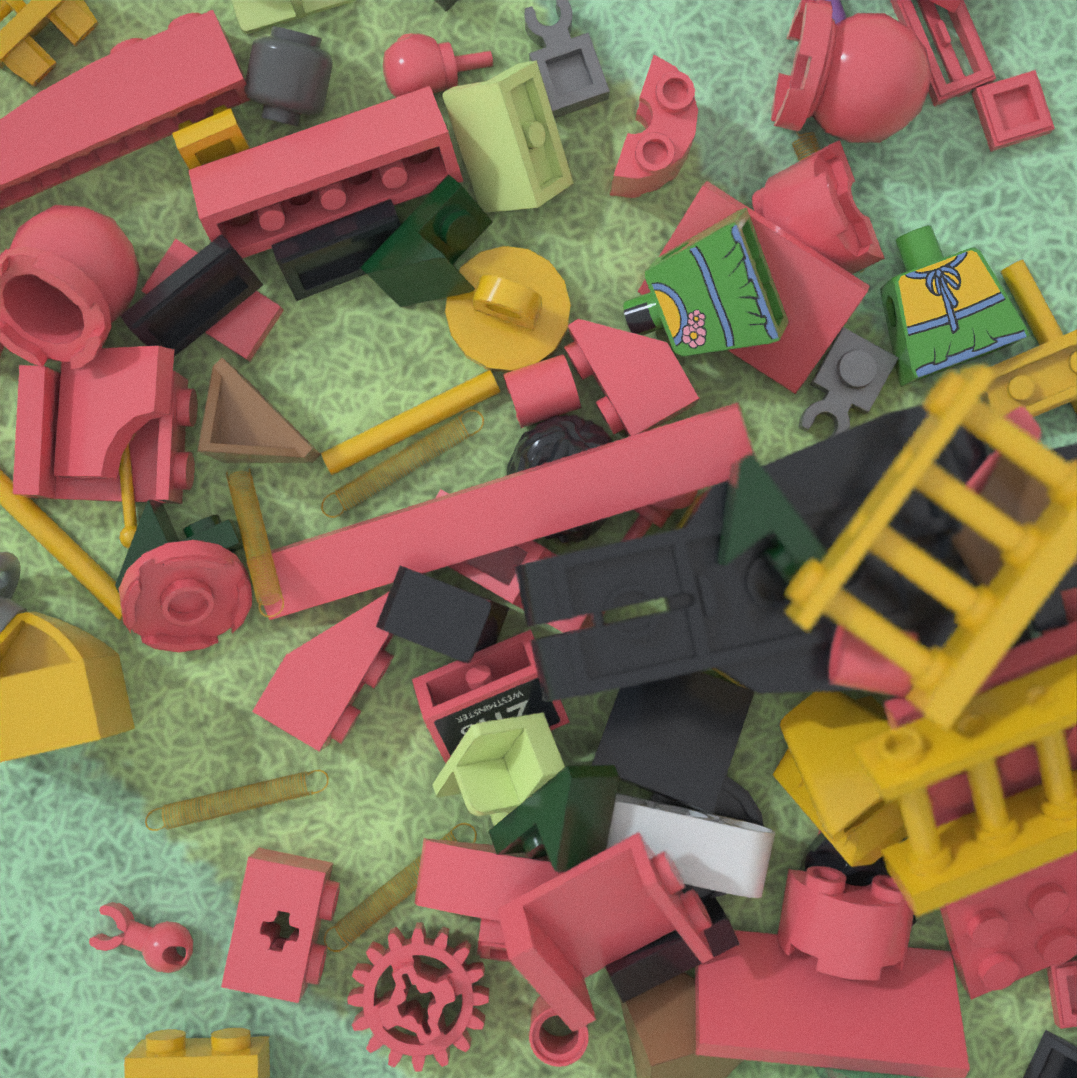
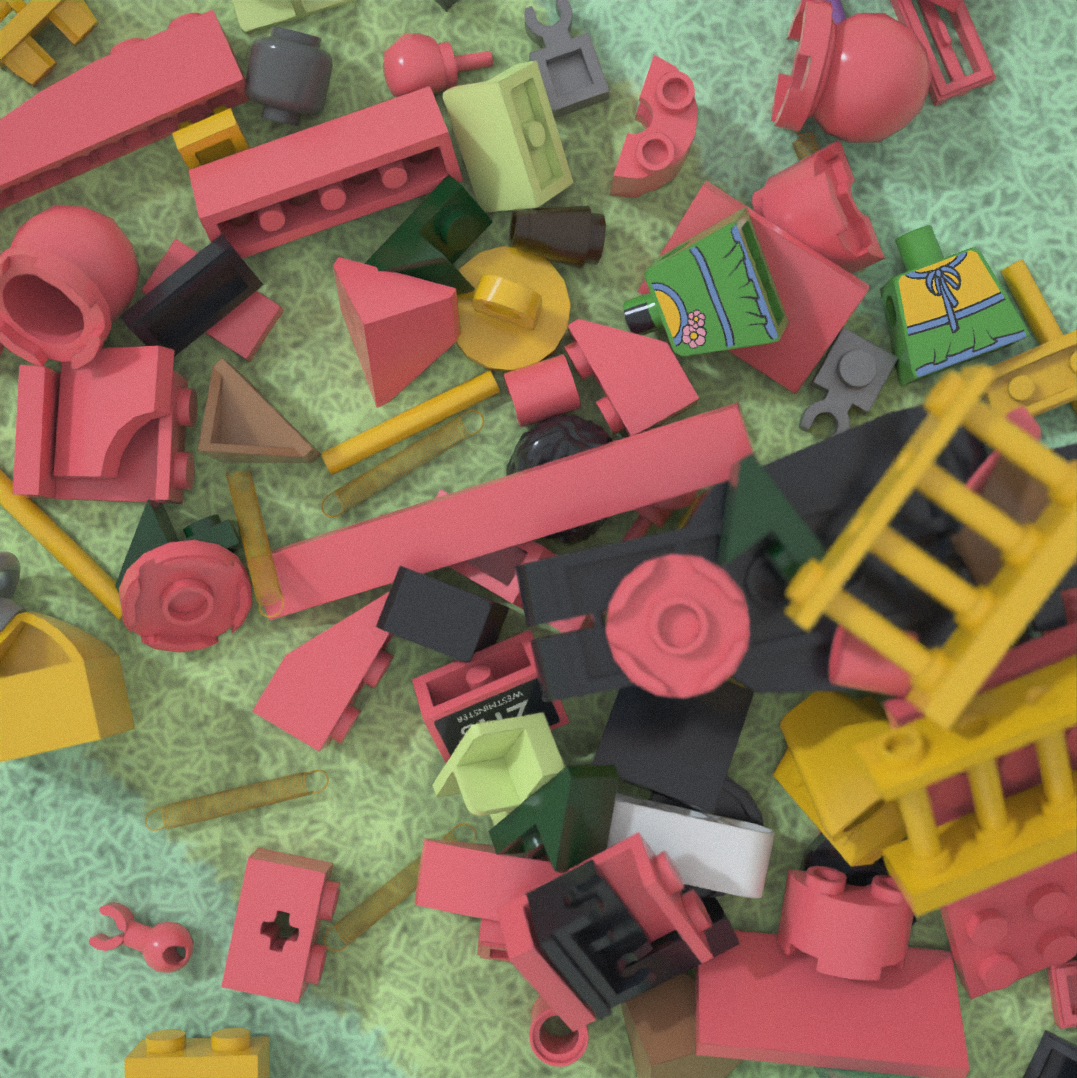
yellow hinge [119,433,138,549] -> none
black tile [271,199,401,301] -> none
coral gear [347,922,489,1072] -> none
coral tile [971,70,1055,152] -> none
none -> coral slope [333,257,460,408]
none -> dark brown cone [509,206,606,269]
none -> black hinge [526,859,656,1020]
none -> coral tile [606,554,750,698]

